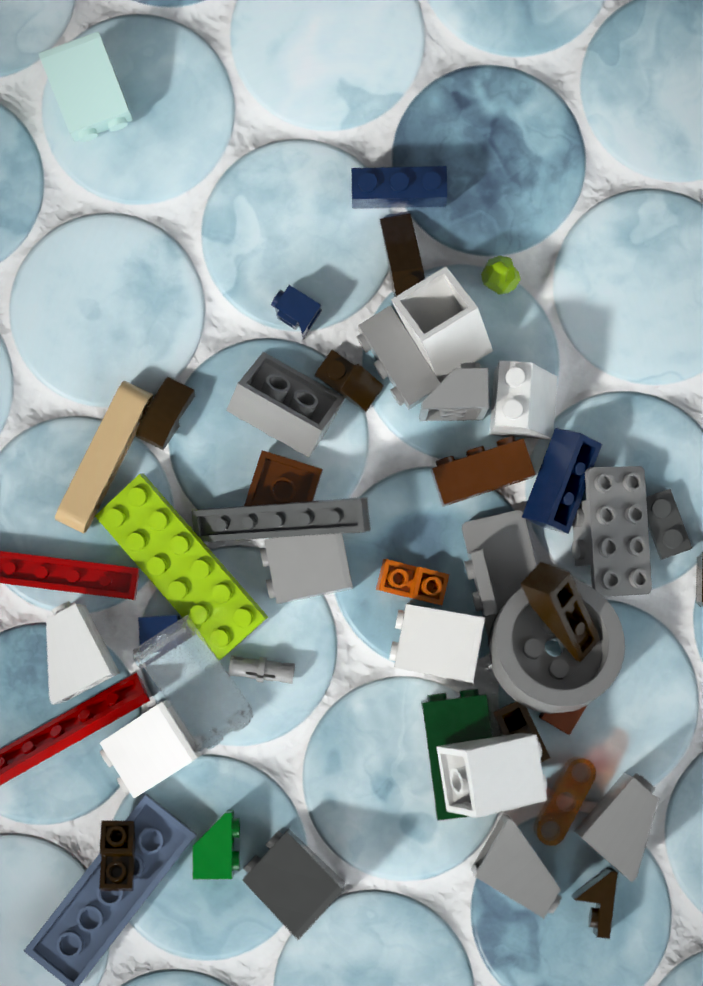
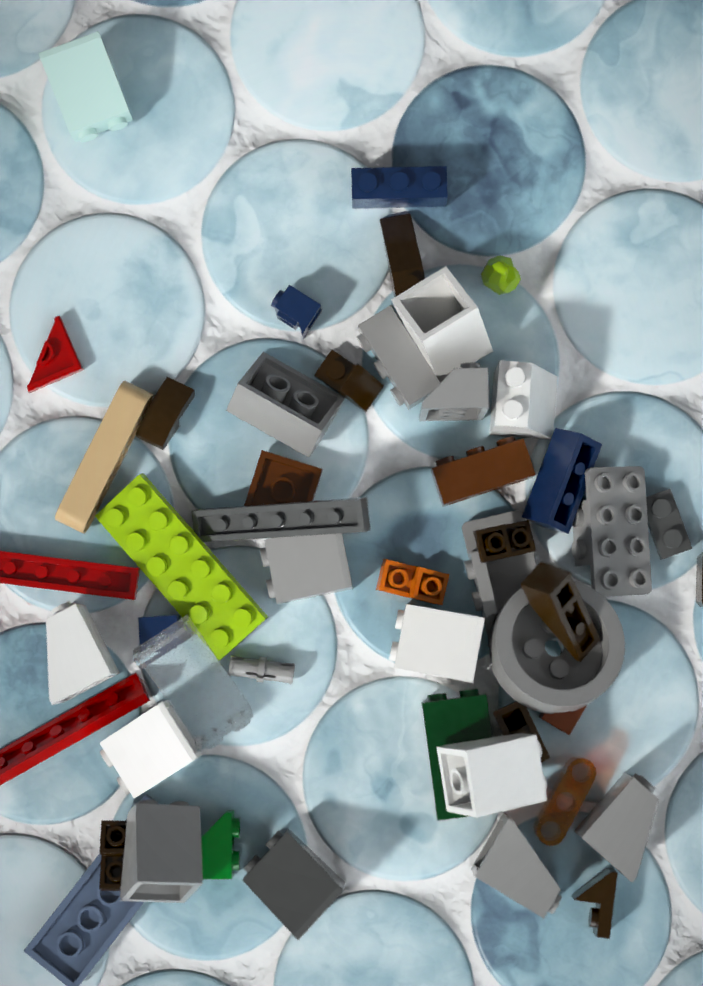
none -> red tile [26,316,84,393]
none -> light grey slope [120,800,203,903]
none -> dark brown slope [473,520,536,563]

